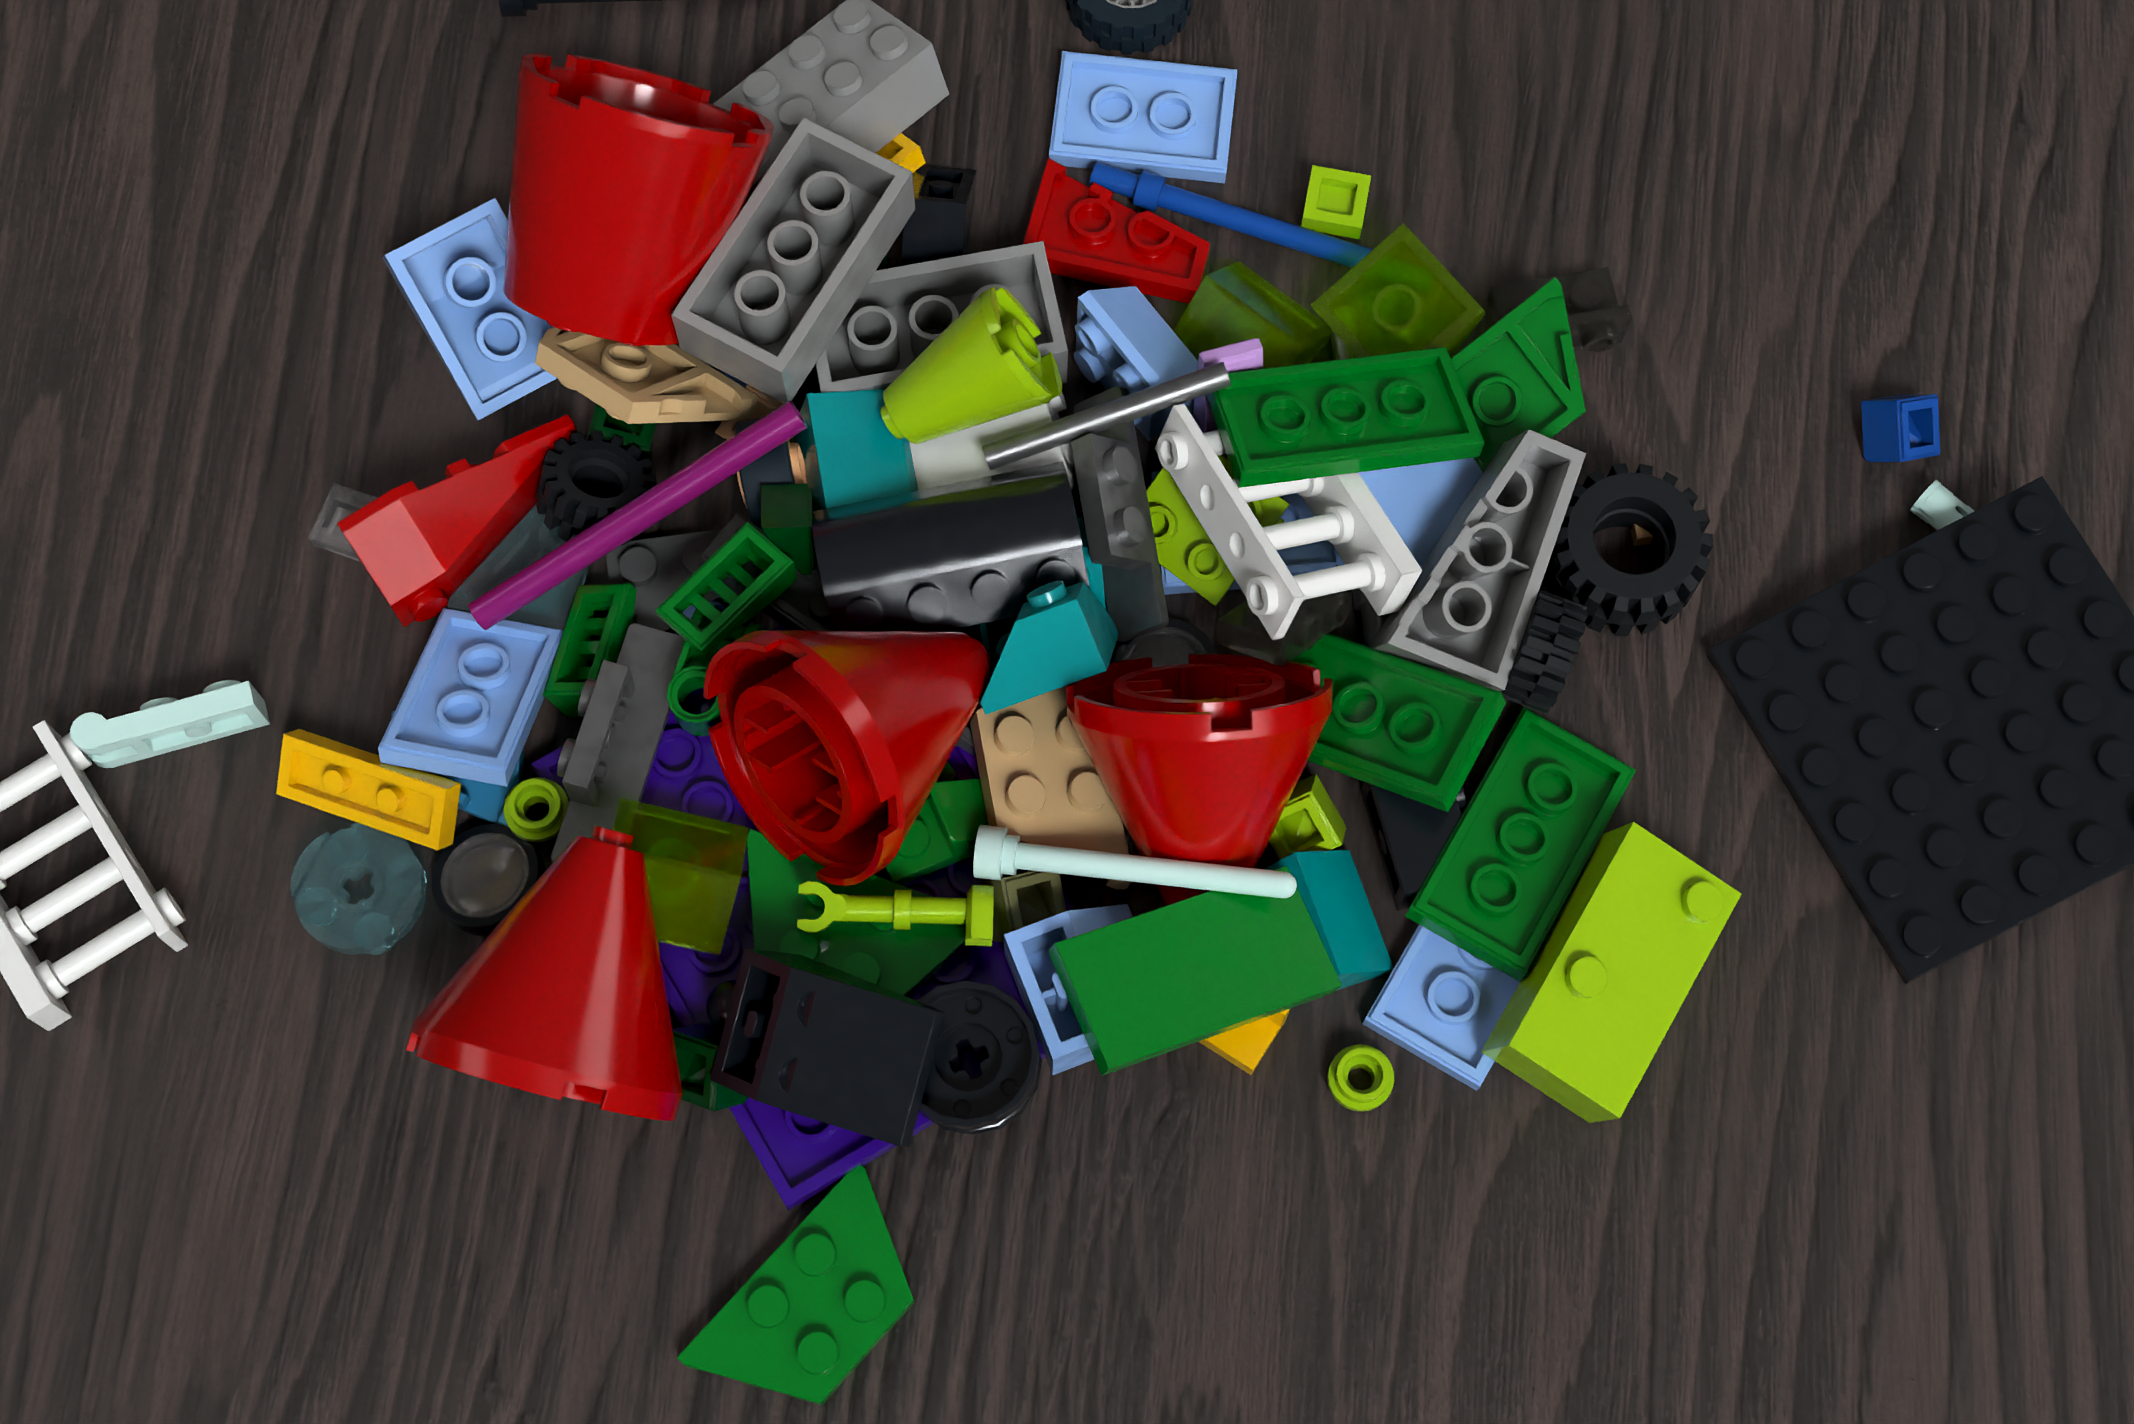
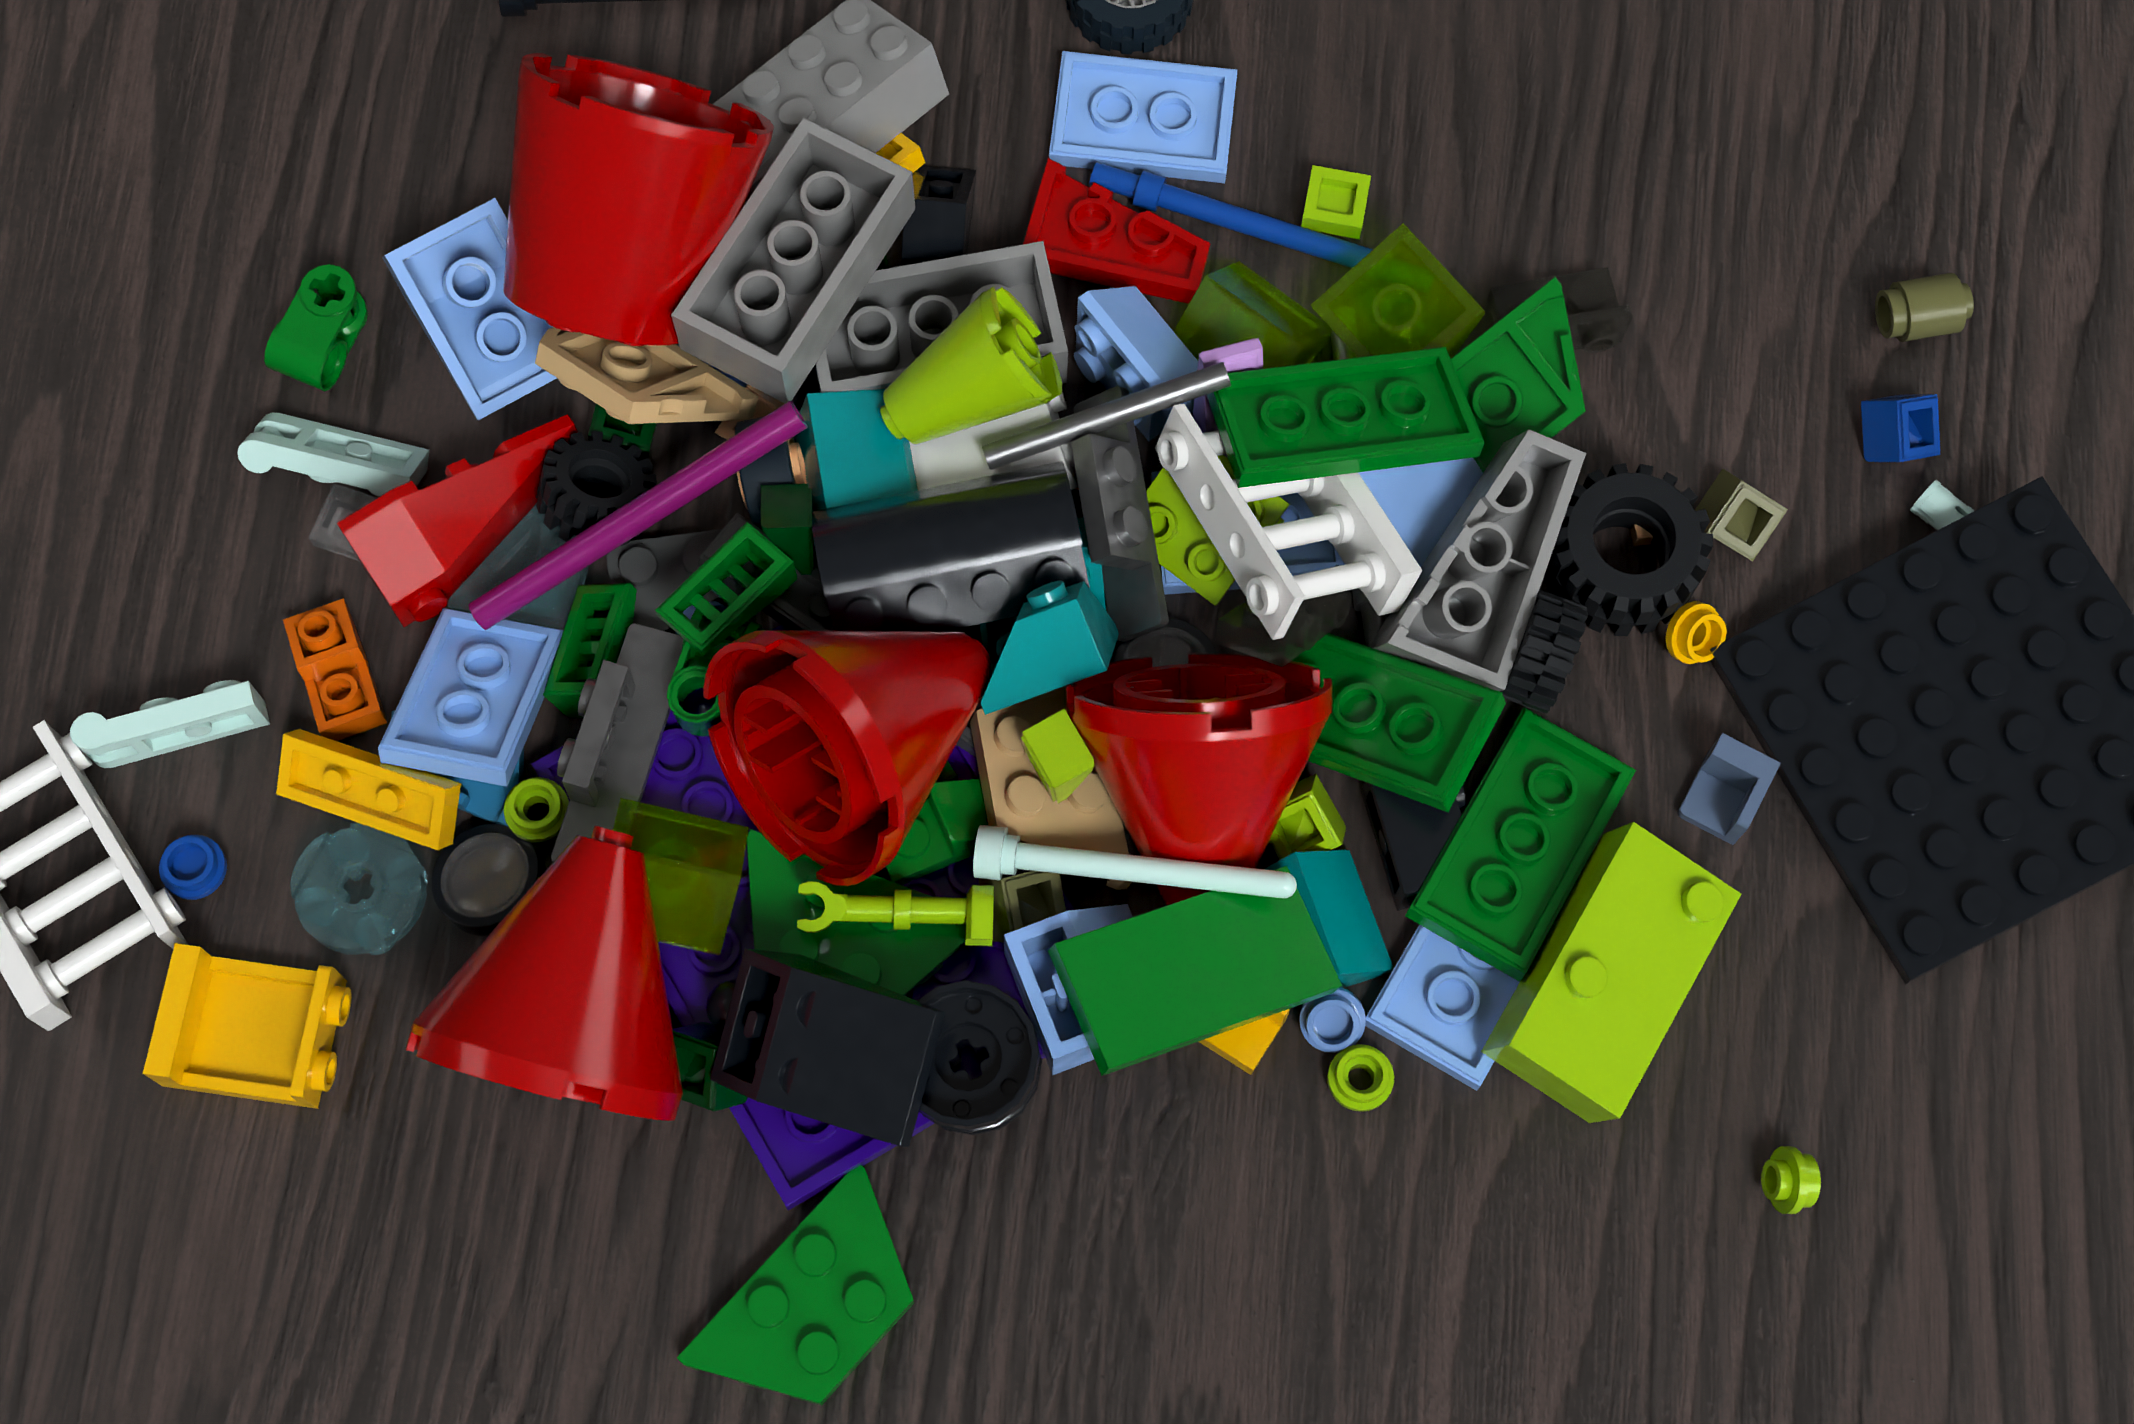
none -> yellow panel [143,943,351,1109]
none -> blue plate [159,834,227,900]
none -> light aqua plate [237,412,429,497]
none -> green piece [264,264,368,392]
none -> orange slope [283,598,387,741]
none -> lime slope [1021,708,1095,803]
none -> medium blue plate [1299,987,1366,1053]
none -> yellow plate [1666,601,1727,664]
none -> sand blue panel [1678,733,1781,845]
none -> olive slope [1695,469,1788,562]
none -> lime plate [1761,1146,1821,1214]
none -> olive brick [1875,273,1974,342]

